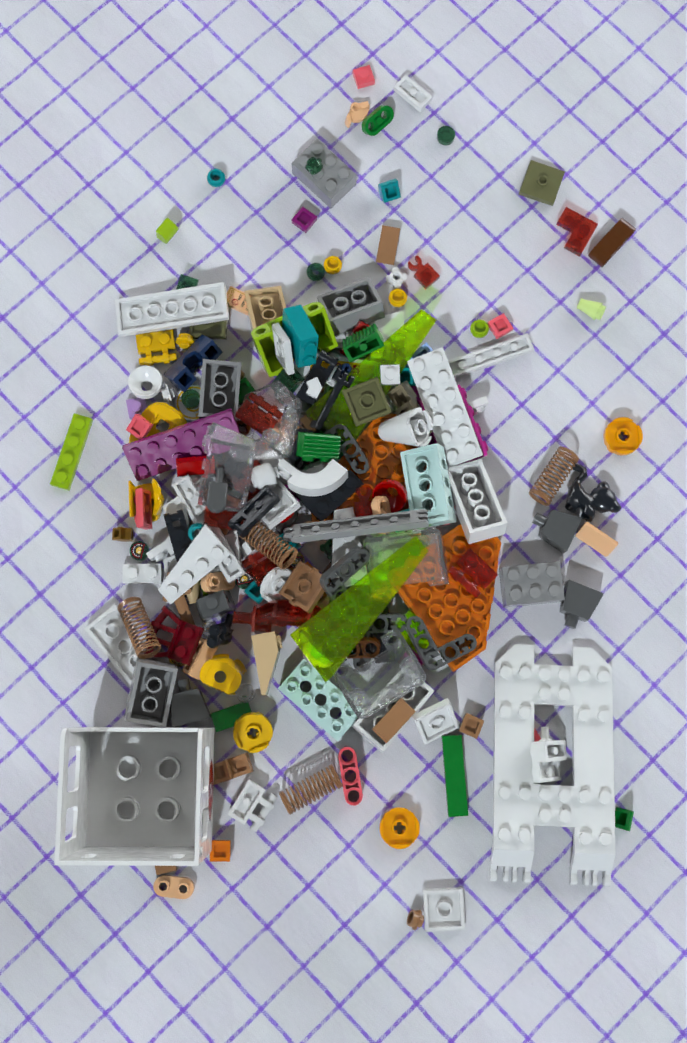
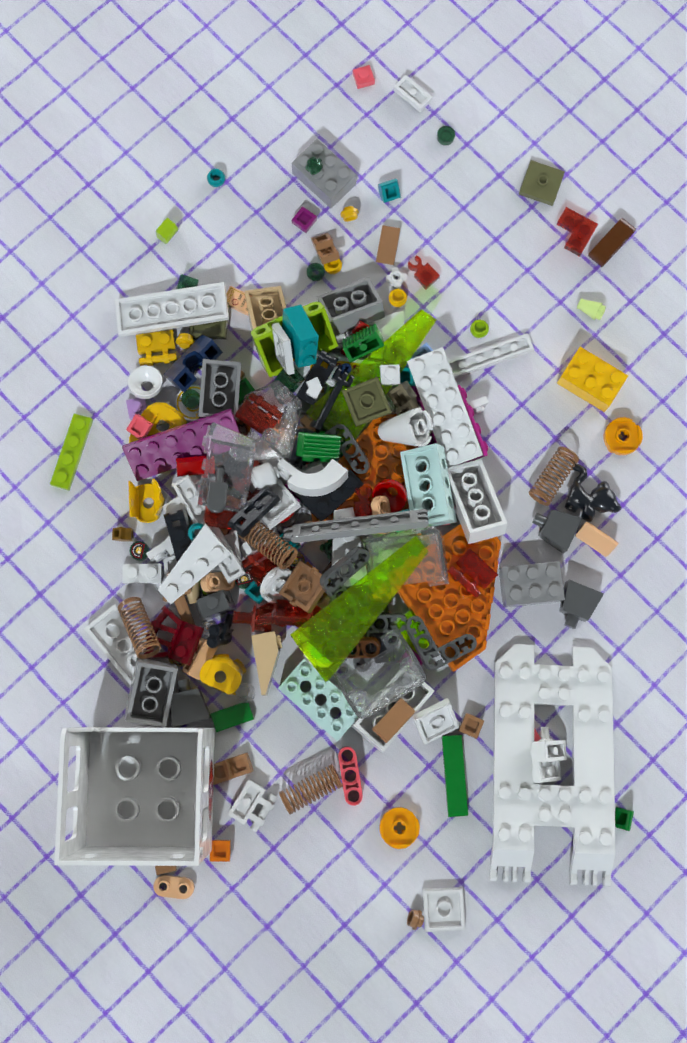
coral plate [134,488,152,530] -> none
white plate [161,383,175,405] -> none
yellow plate [233,712,273,753] -> none
light nougat piece [345,101,370,128] -> none
green plate [362,105,394,136] -> none
coral plate [487,313,513,339] -> none
none -> medium nougat slope [311,233,340,264]
none -> yellow plate [340,206,359,222]
none -> yellow brick [557,346,628,412]

